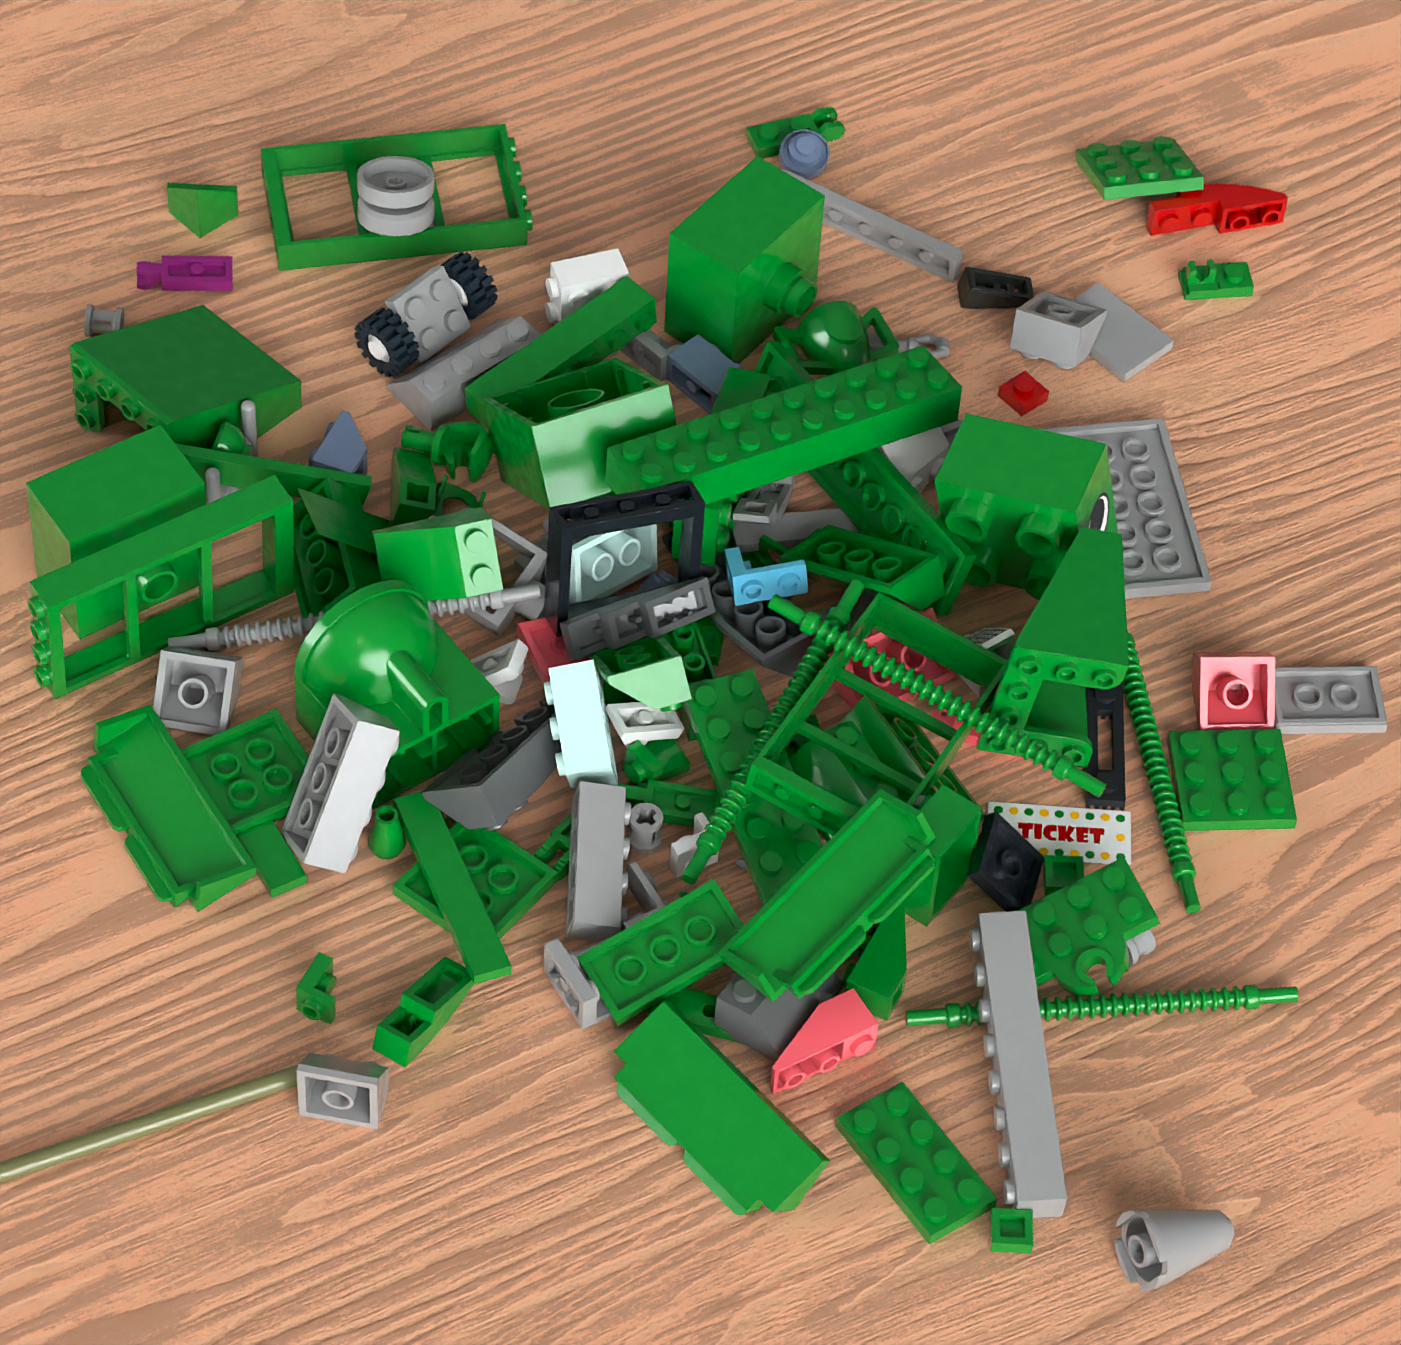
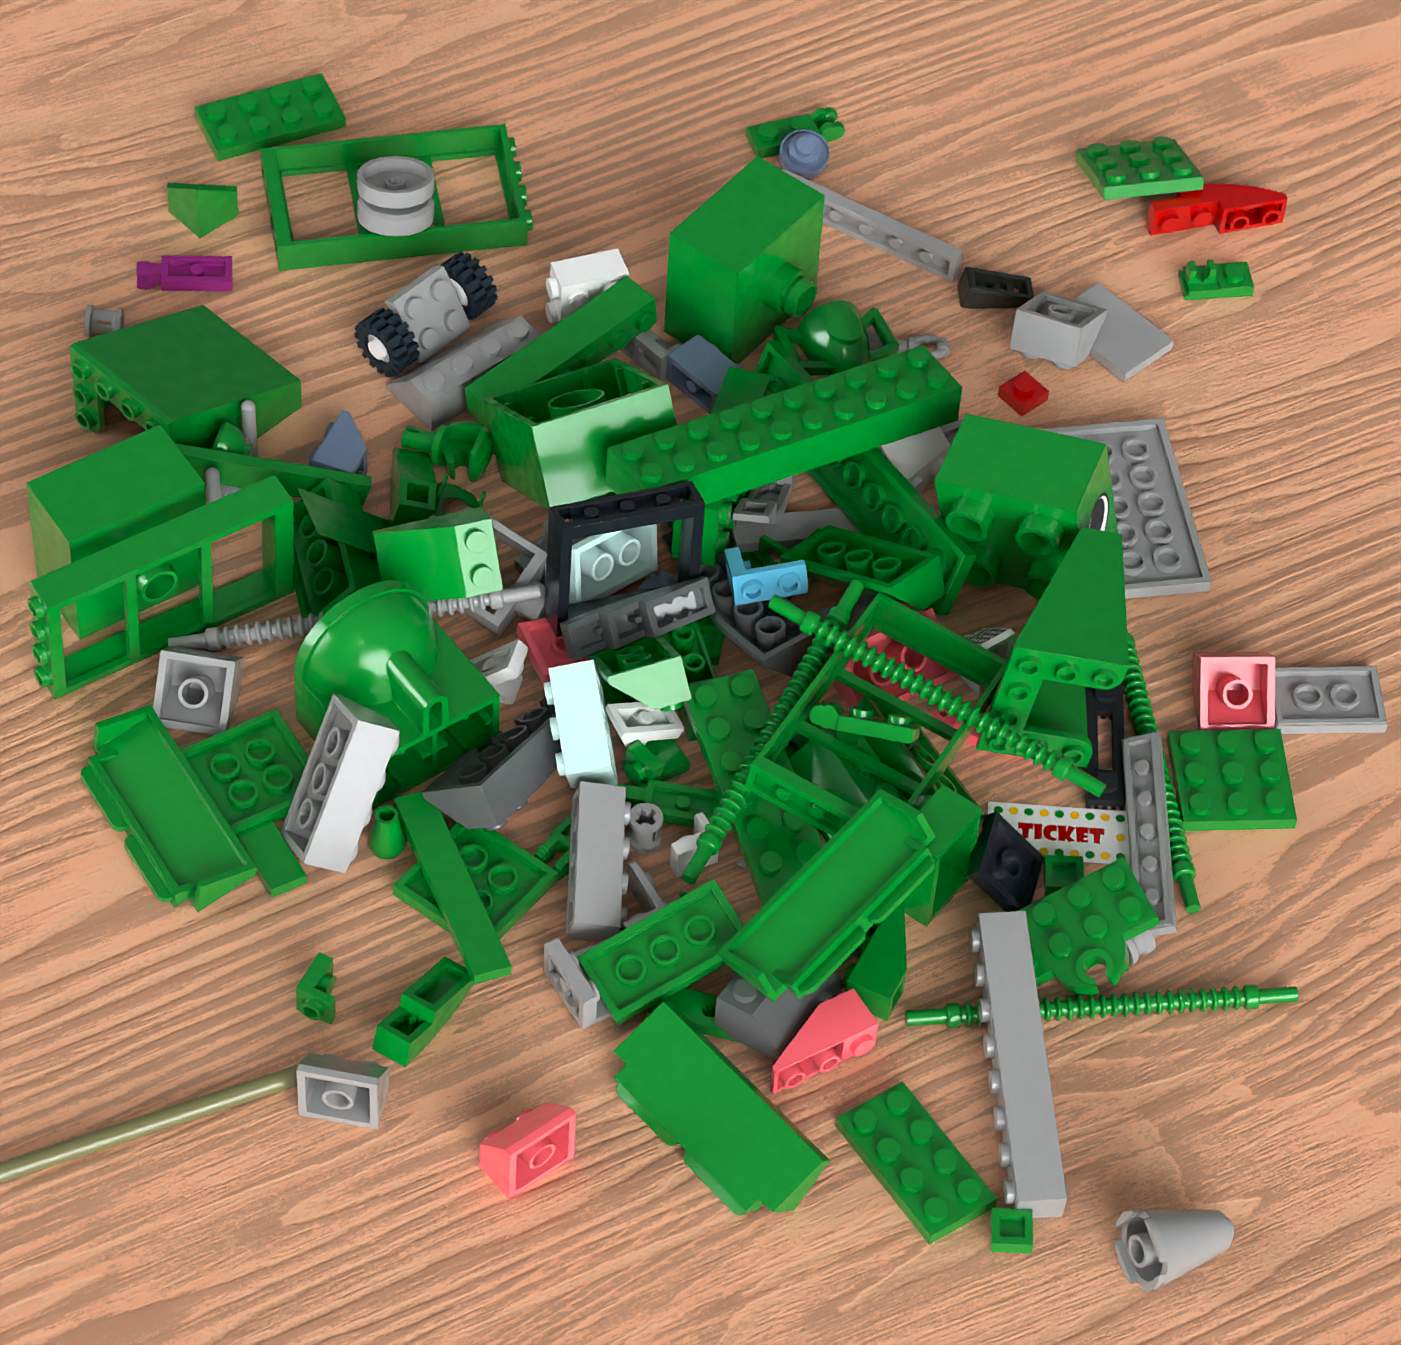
none -> green plate [194,73,346,161]
none -> coral slope [479,1102,576,1199]
none -> green hinge [808,701,921,744]
none -> light grey tile [1121,731,1177,937]

